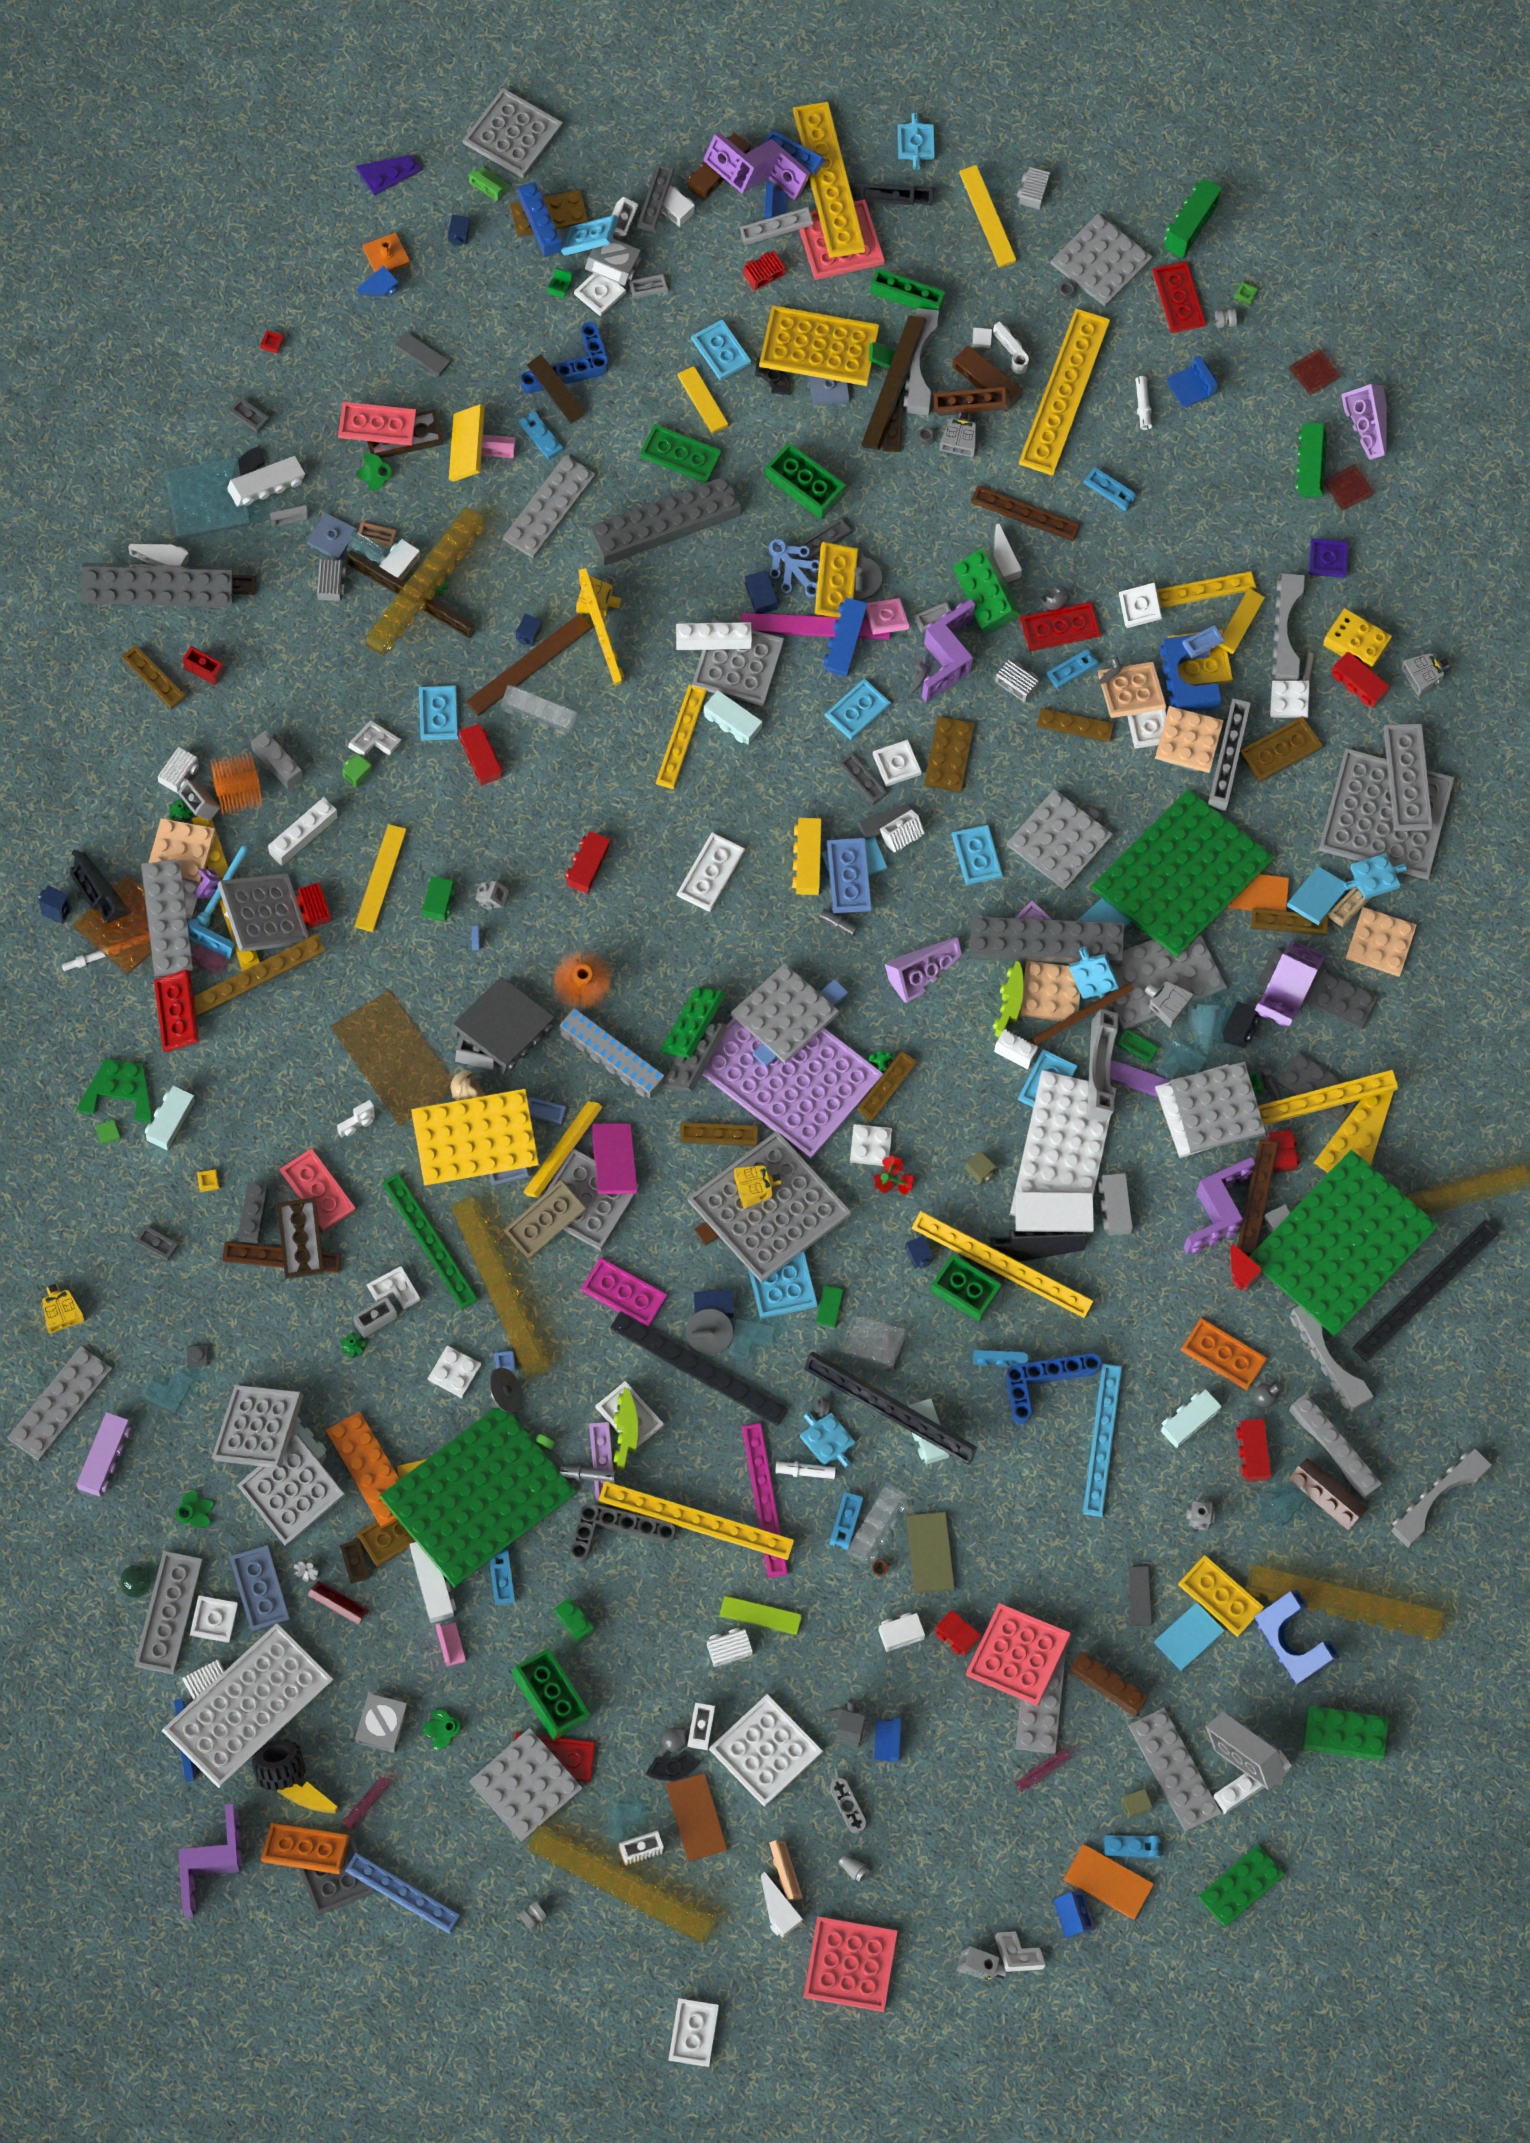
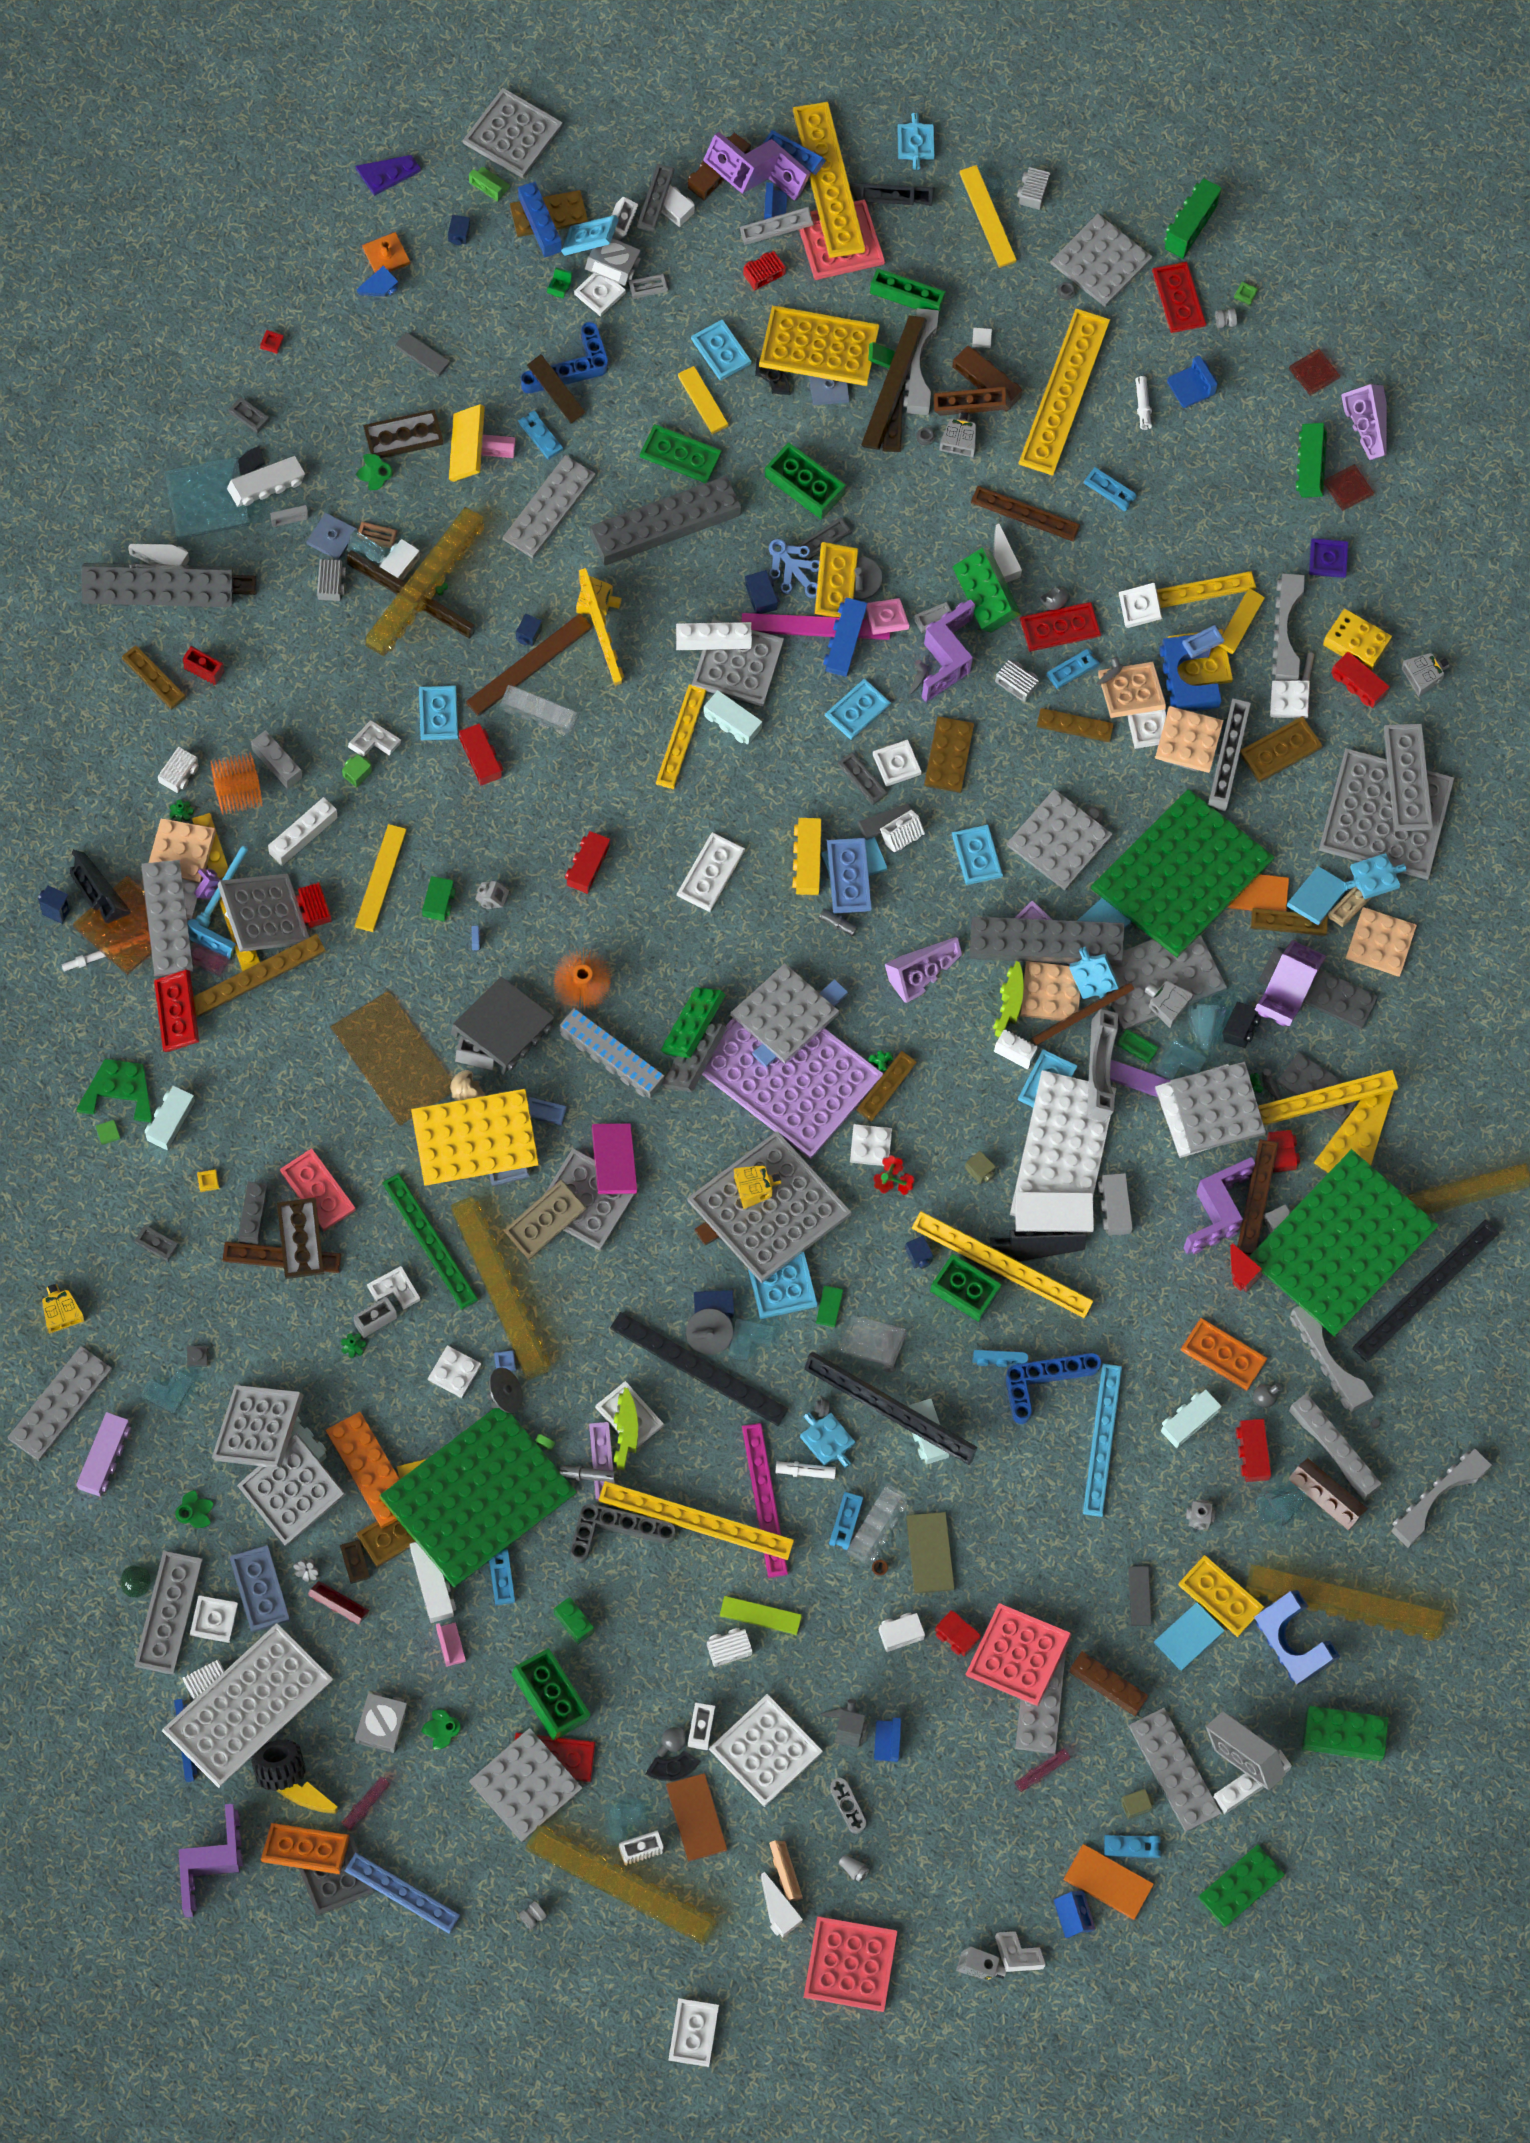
light grey brick [178,780,220,821] -> none
white plate [337,1100,375,1137] -> none
coral plate [338,402,416,446] -> none
yellow tile [523,1101,602,1198] -> none
dark pink tile [581,1257,668,1328] -> none
pearl gold plate [680,1122,758,1147] -> none
white plate [993,321,1029,374] -> none

